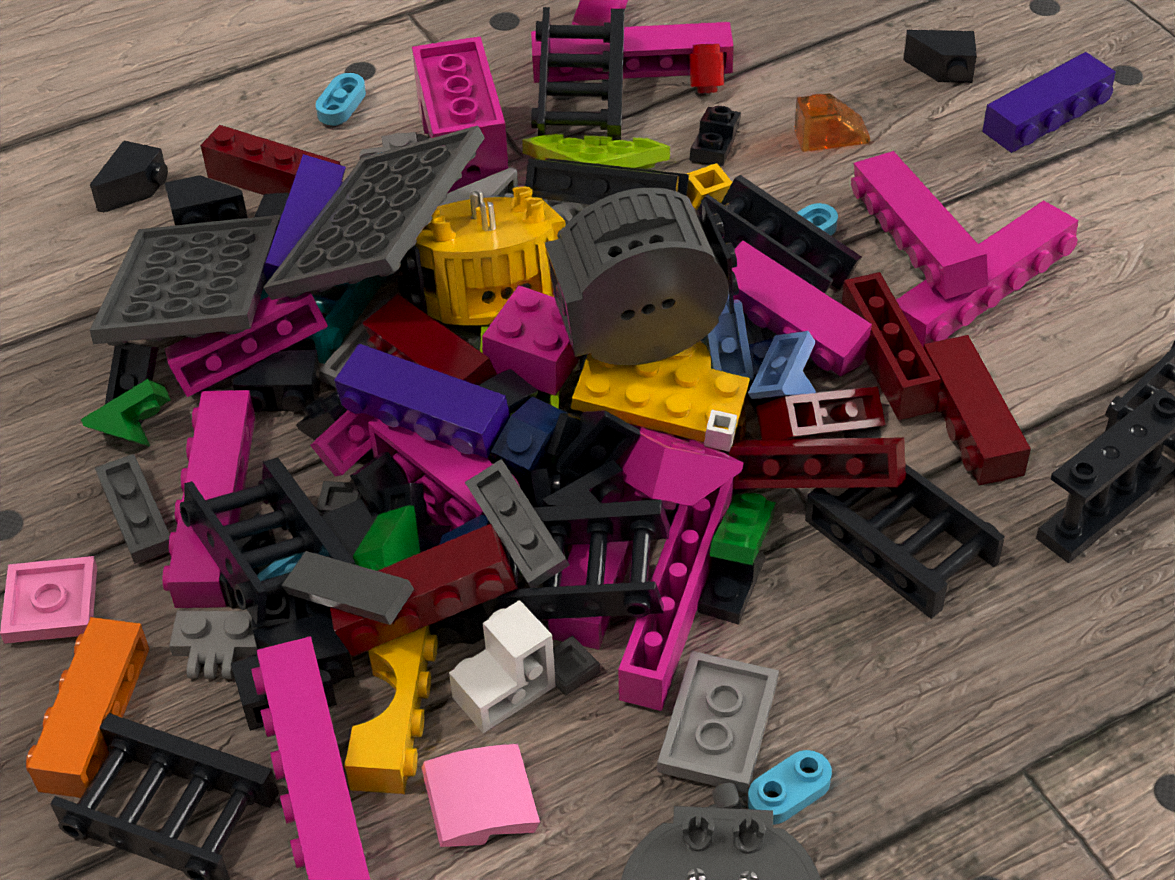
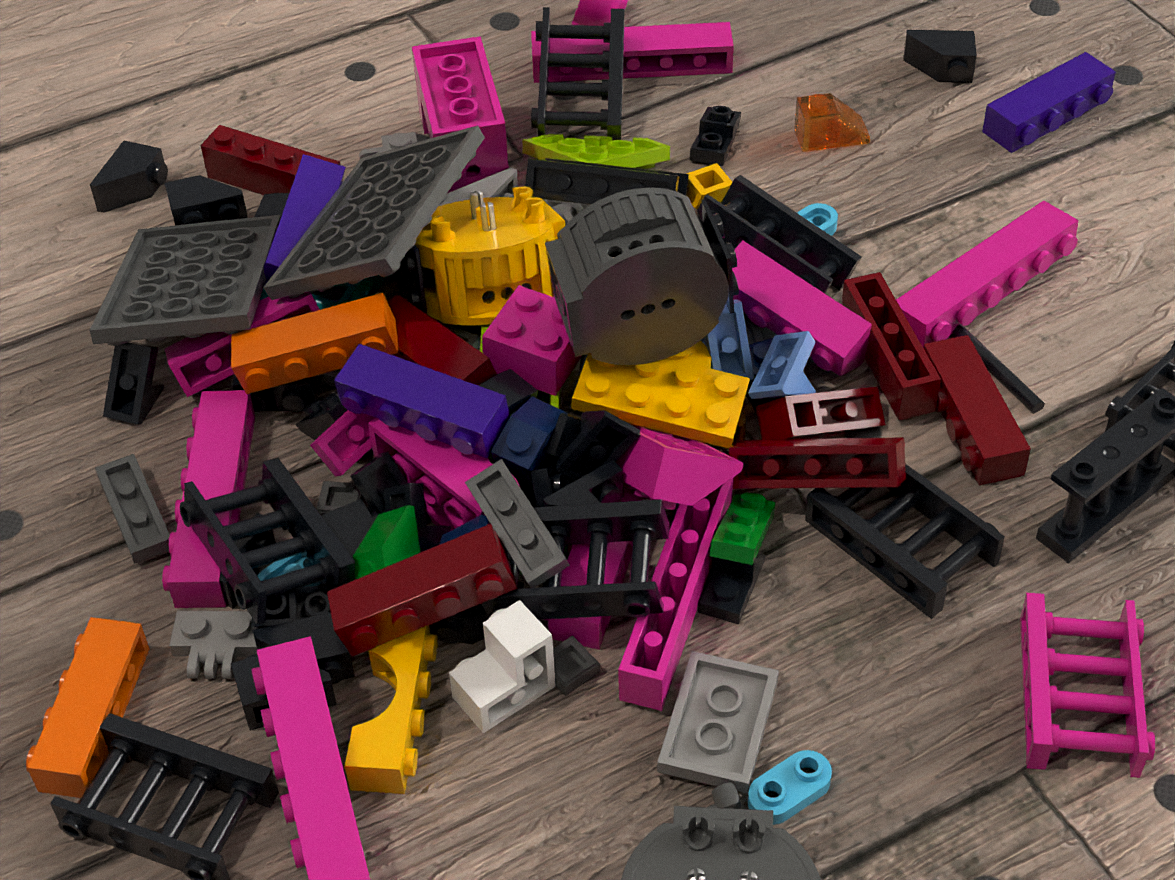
bright pink plate [0,556,97,644] -> none
green slope [81,379,171,447] -> none
dark grey tile [282,551,414,625] -> none
medium azure plate [315,73,366,126] -> none
bright pink slope [421,744,540,847] -> none
red brick [689,43,724,93] -> none
piece [704,410,737,452] -> none
dark pink brick [851,151,988,299] -> none
none -> orange brick [231,293,398,394]
none -> black bar [951,324,1045,414]
none -> dark pink fence [1020,592,1155,778]

